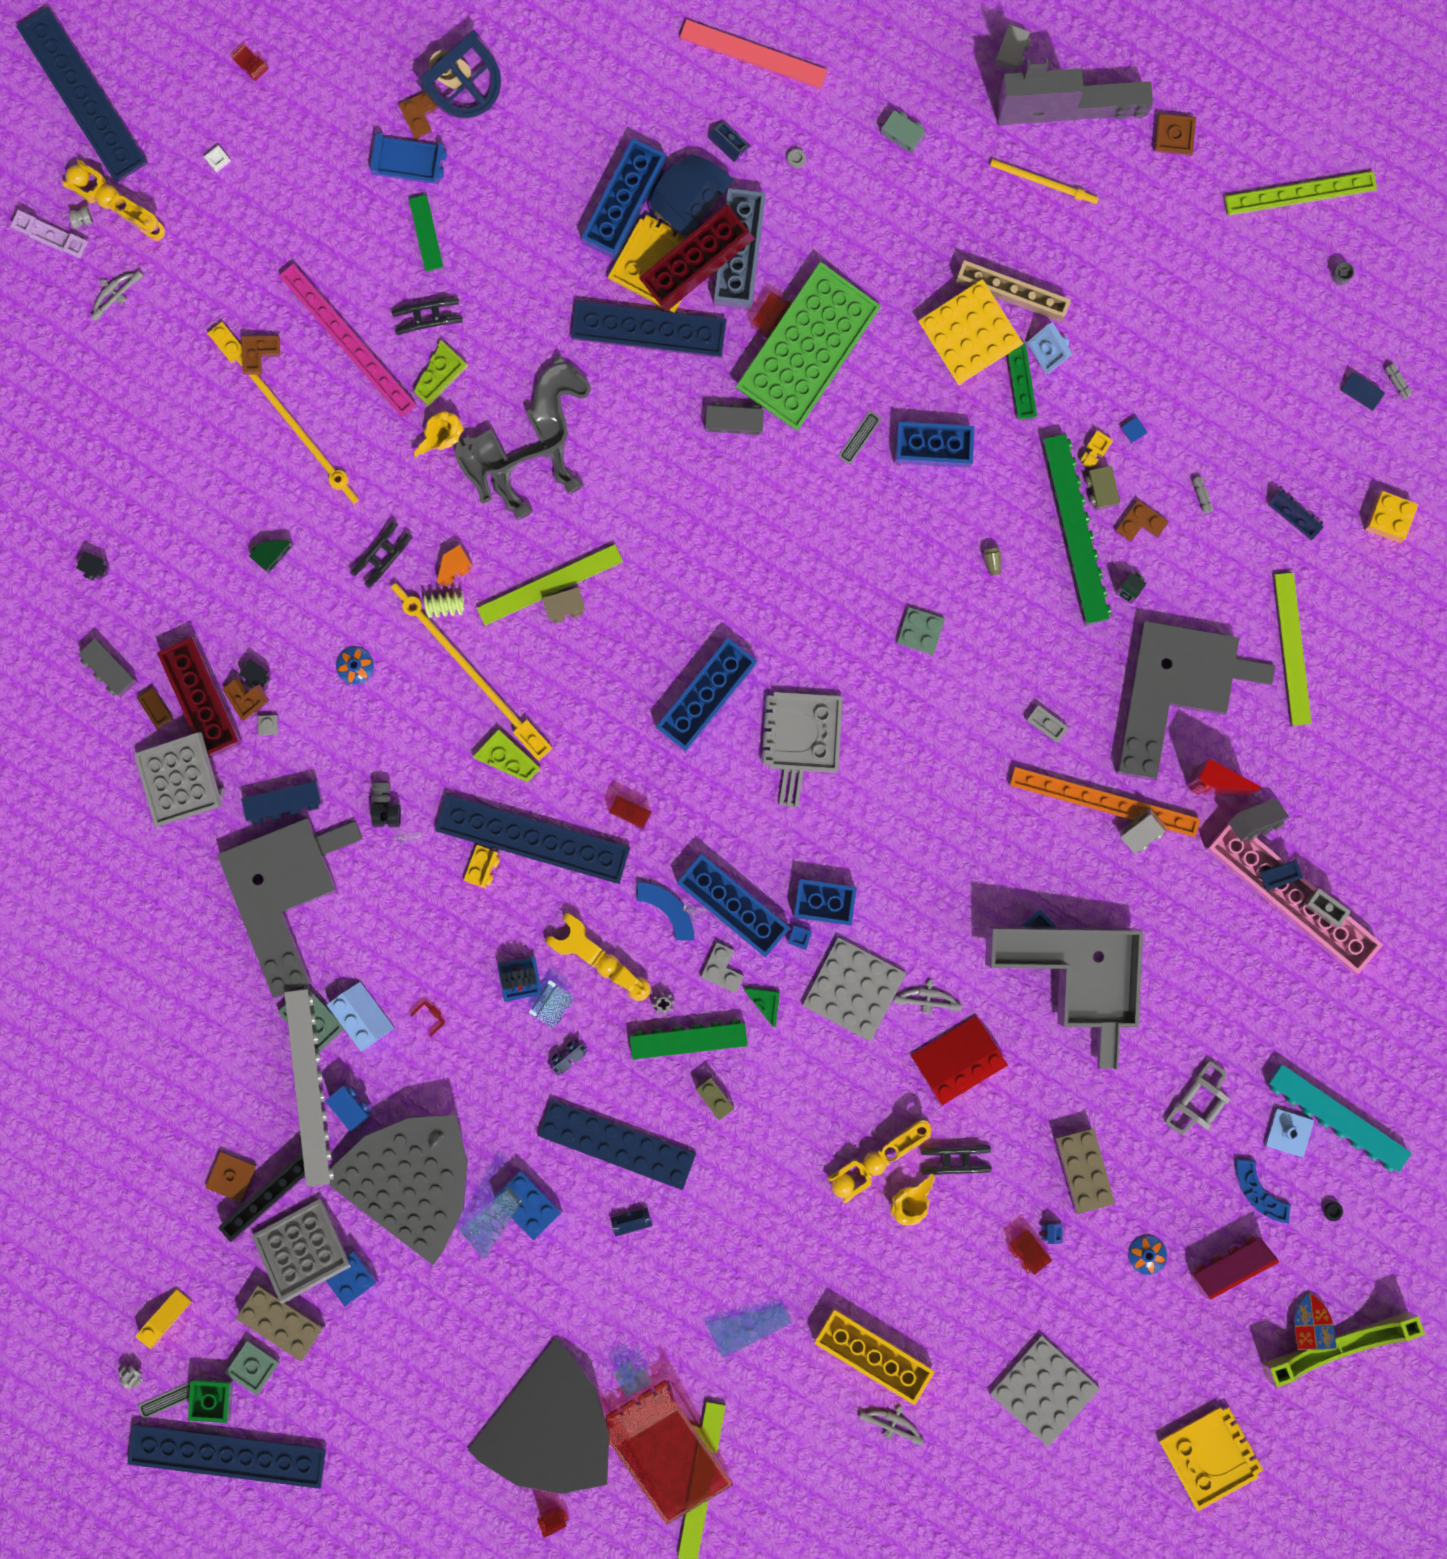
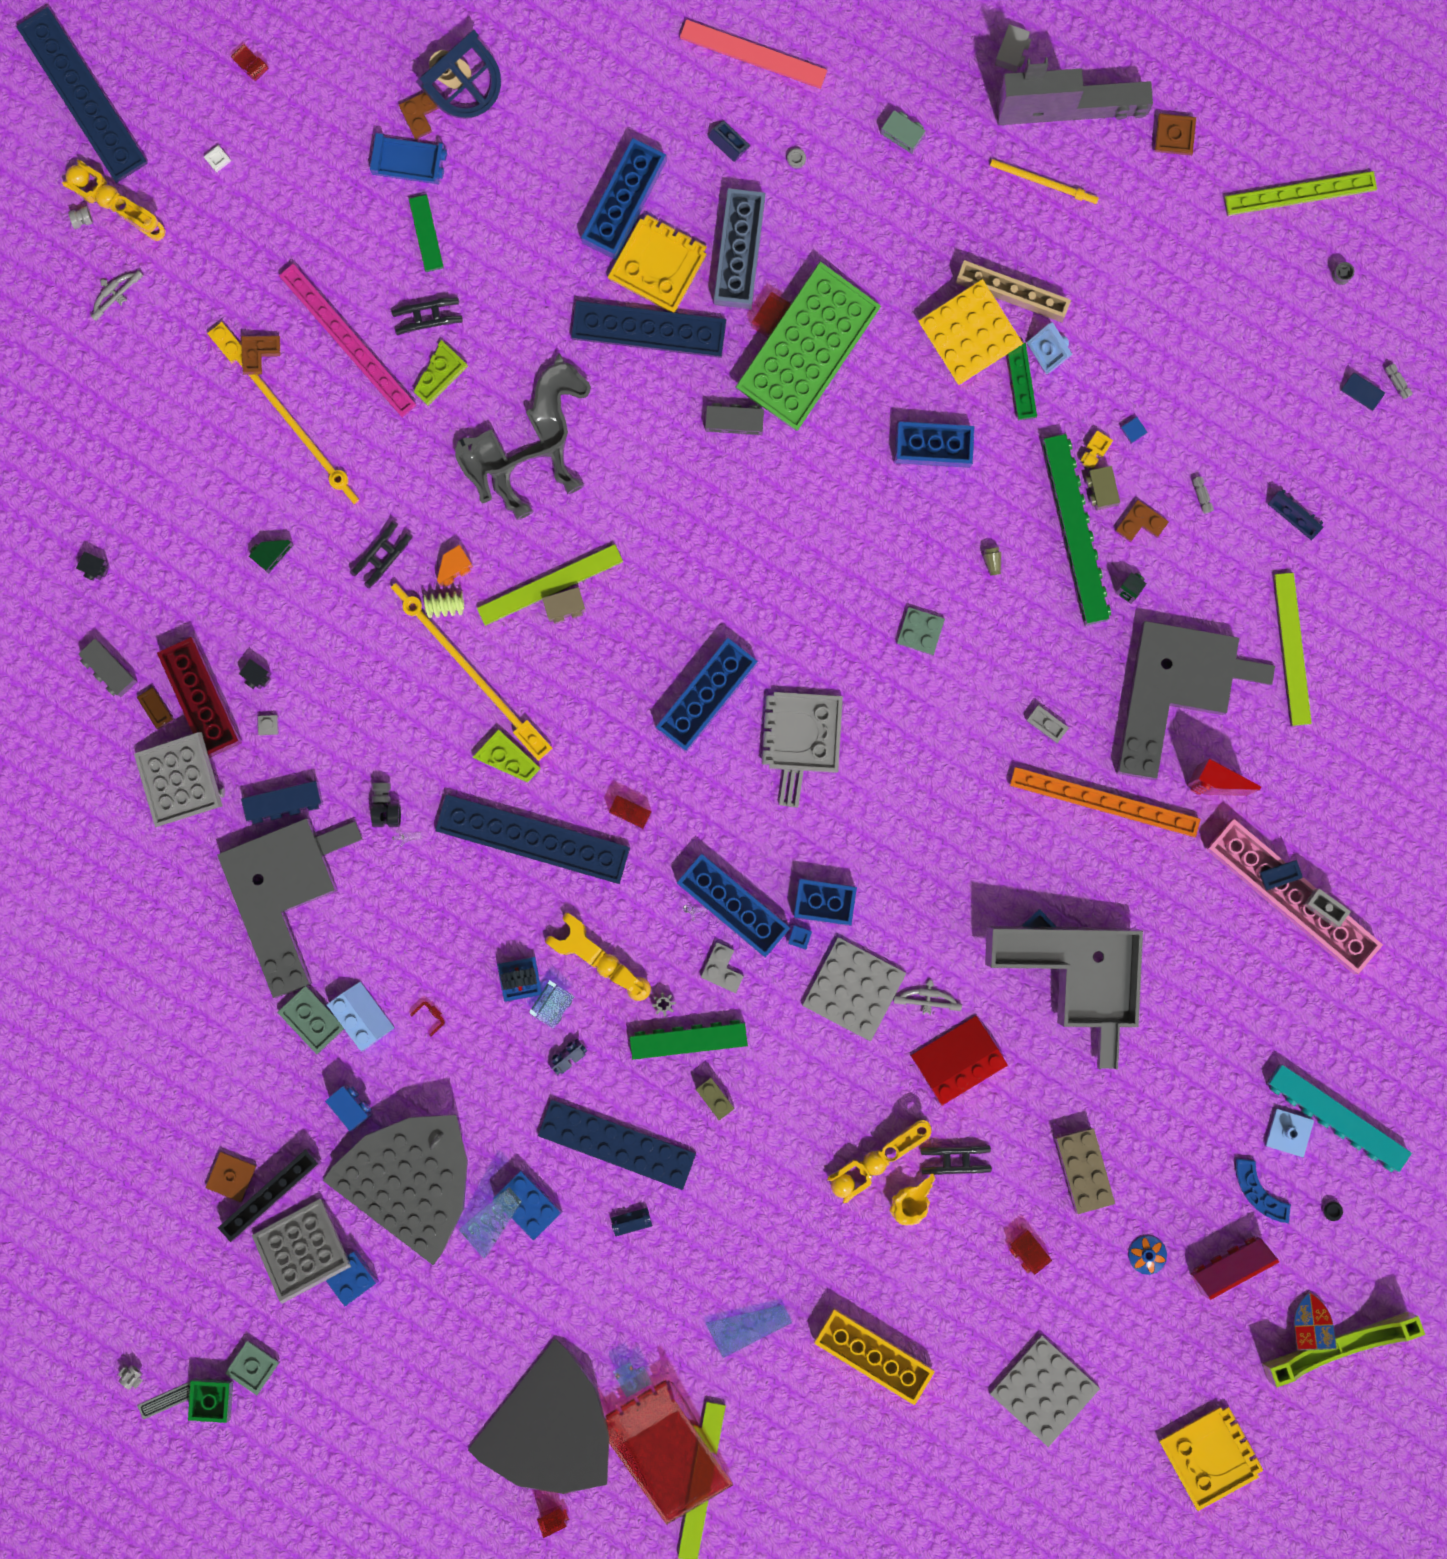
lavender slope [10,210,88,259] -> none
dark blue plate [127,1424,327,1489] -> none
yellow slope [135,1289,192,1349] -> none
dark orange plate [222,678,270,721] -> none
dark tan brick [236,1284,326,1362] -> none
light grey brick [284,989,334,1187] -> none
blue dish [336,647,374,685] -> none
yellow hair [413,411,464,457] -> none
yellow bracket [463,845,501,889] -> none
blue tile [637,882,695,941] -> none
dark red brick [639,204,755,312] -> none
dark blue piece [648,154,734,239] -> none
green tile [744,988,780,1027] -> none
sticker [838,411,882,465] -> none
light grey piece [859,1406,924,1446] -> none
blue tile [1041,1223,1063,1244] -> none
light grey brick [1120,808,1165,854] -> none
light grey bar [1166,1061,1231,1135] -> none
dark grey brick [1228,798,1289,842] -> none
yellow brick [1365,491,1419,543] -> none

